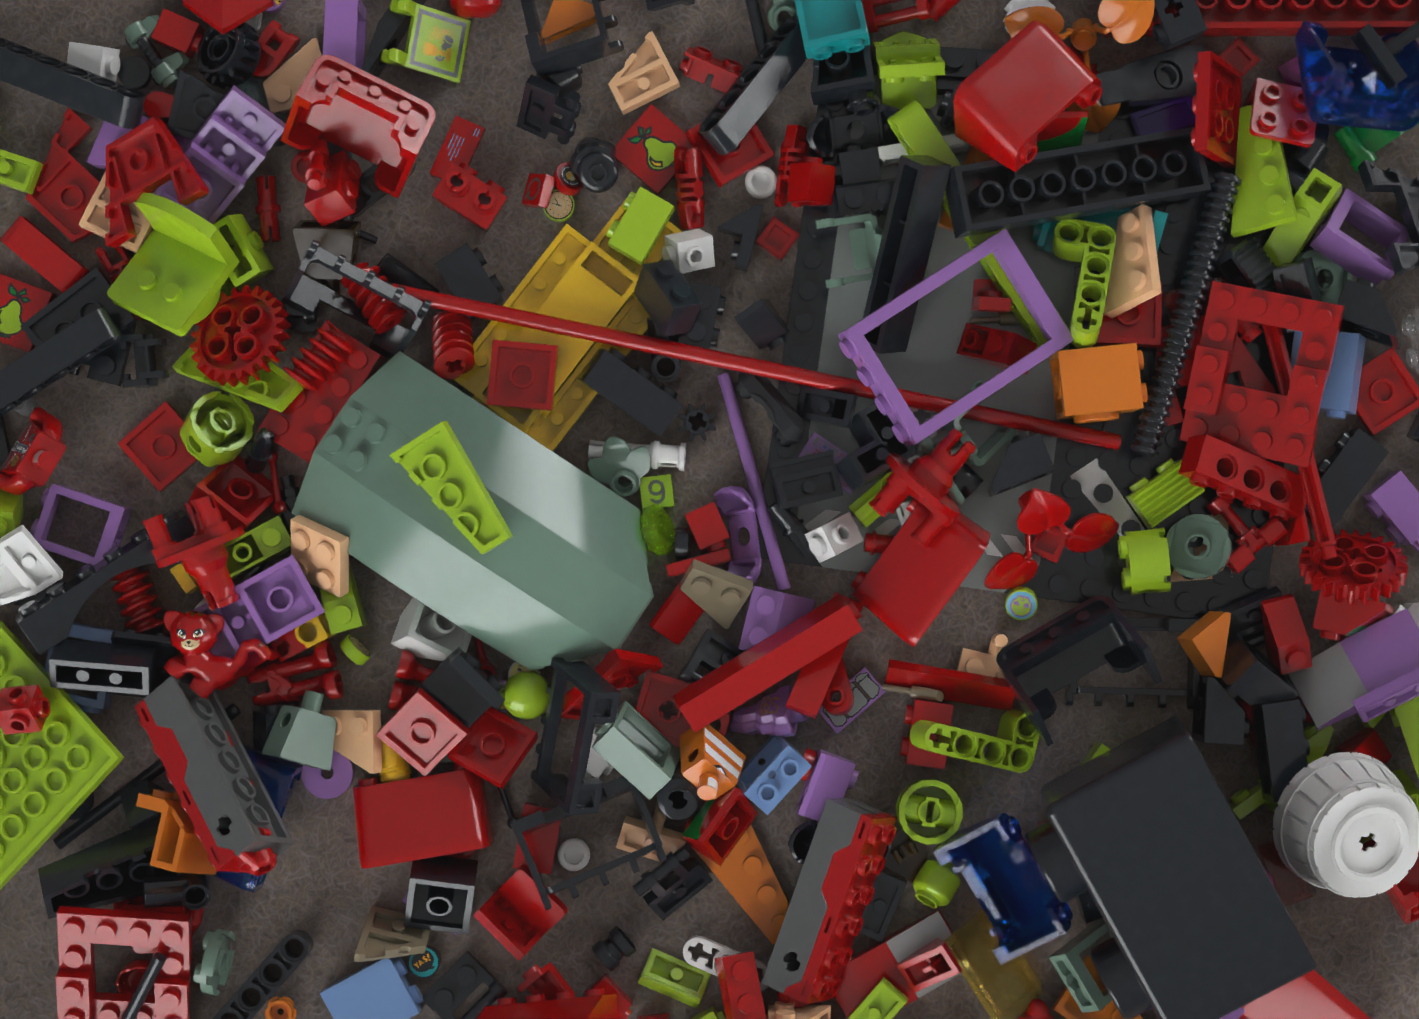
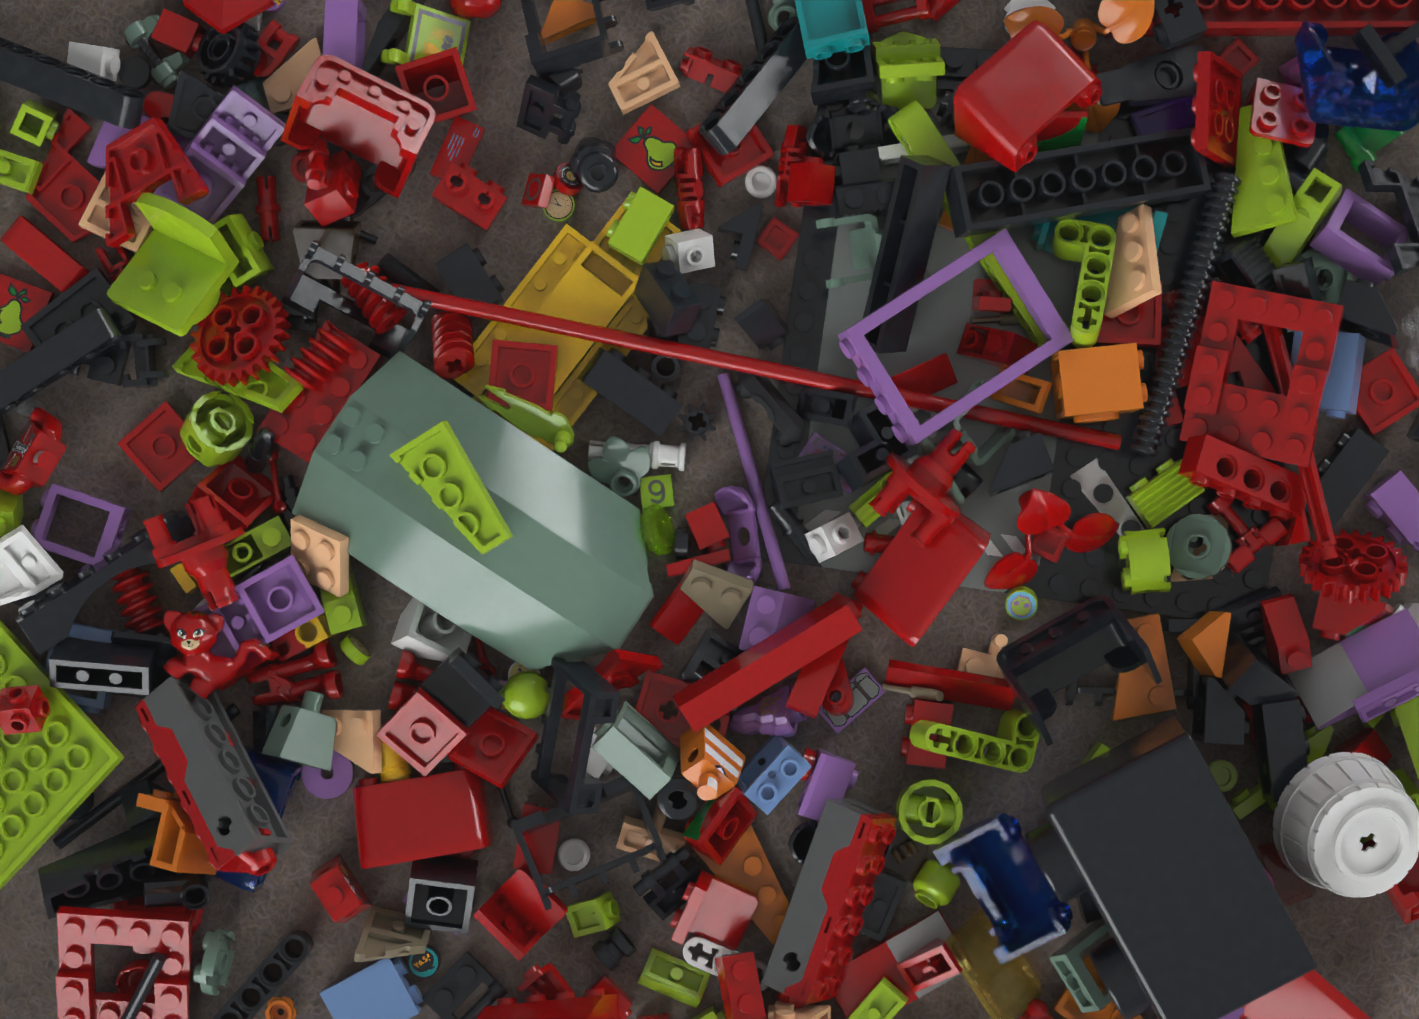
none -> lime brick [10,98,60,147]
none -> red torso [309,854,373,923]
none -> red slope [395,47,477,124]
none -> lime piece [479,385,574,453]
none -> lime bracket [566,891,620,938]
none -> bracket [670,870,759,950]
none -> red slope [890,352,958,395]
none -> orange slope [990,368,1052,415]
none -> orange wing [1111,613,1177,721]
none -> lime tile [1207,759,1238,792]

